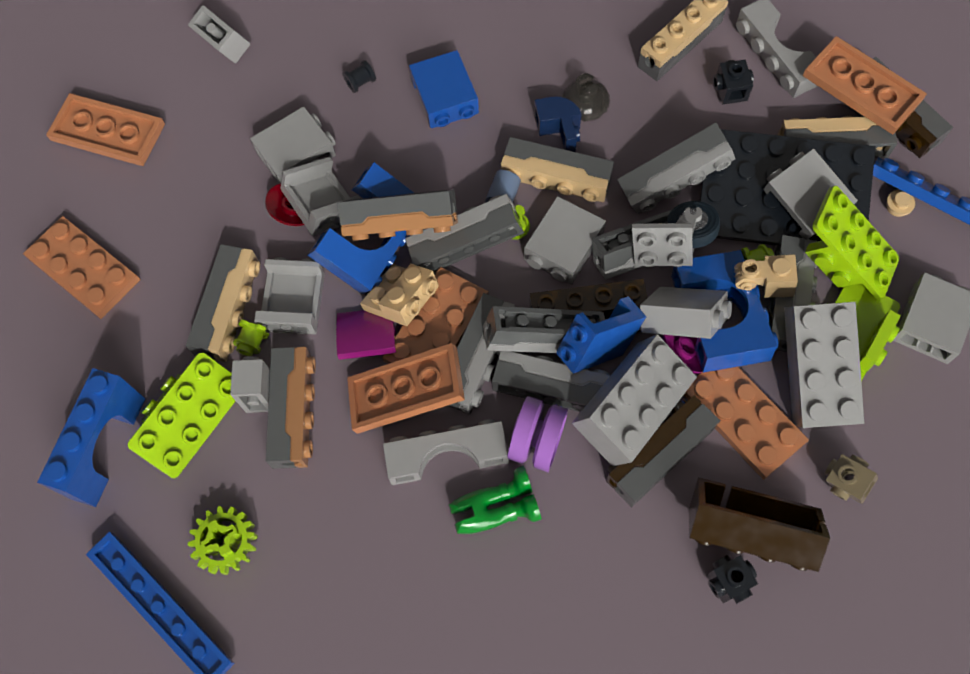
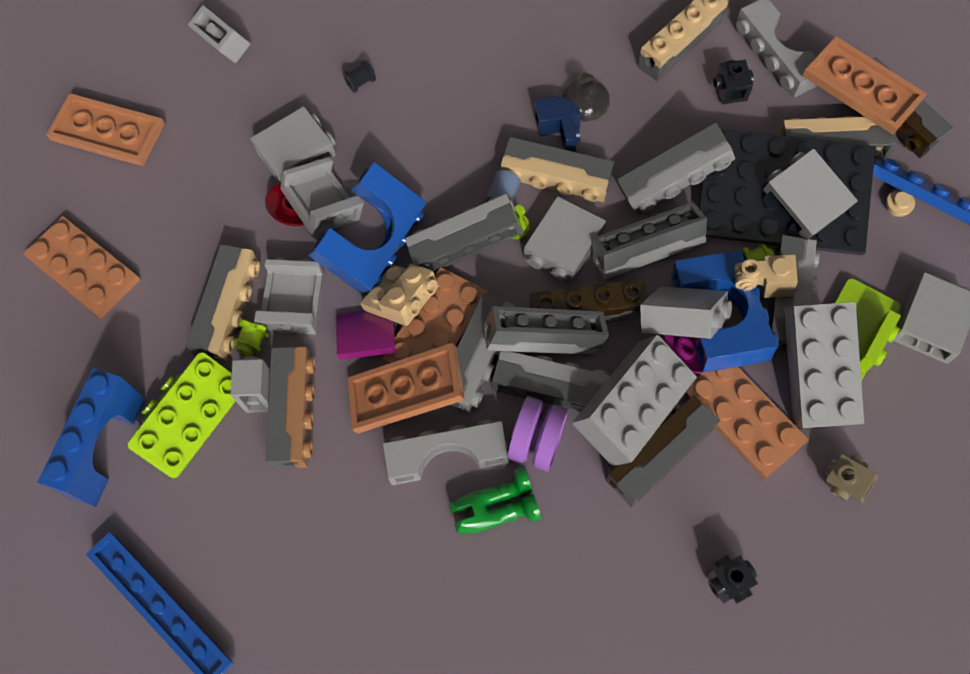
lime gear [188,506,258,575] -> none
piece [337,189,458,240] -> none
blue panel [409,50,479,129] -> none
blue panel [557,296,647,374] -> none
light grey plate [632,201,720,267] -> none
dark brown piece [689,477,830,572] -> none
lime bracket [805,186,899,299] -> none

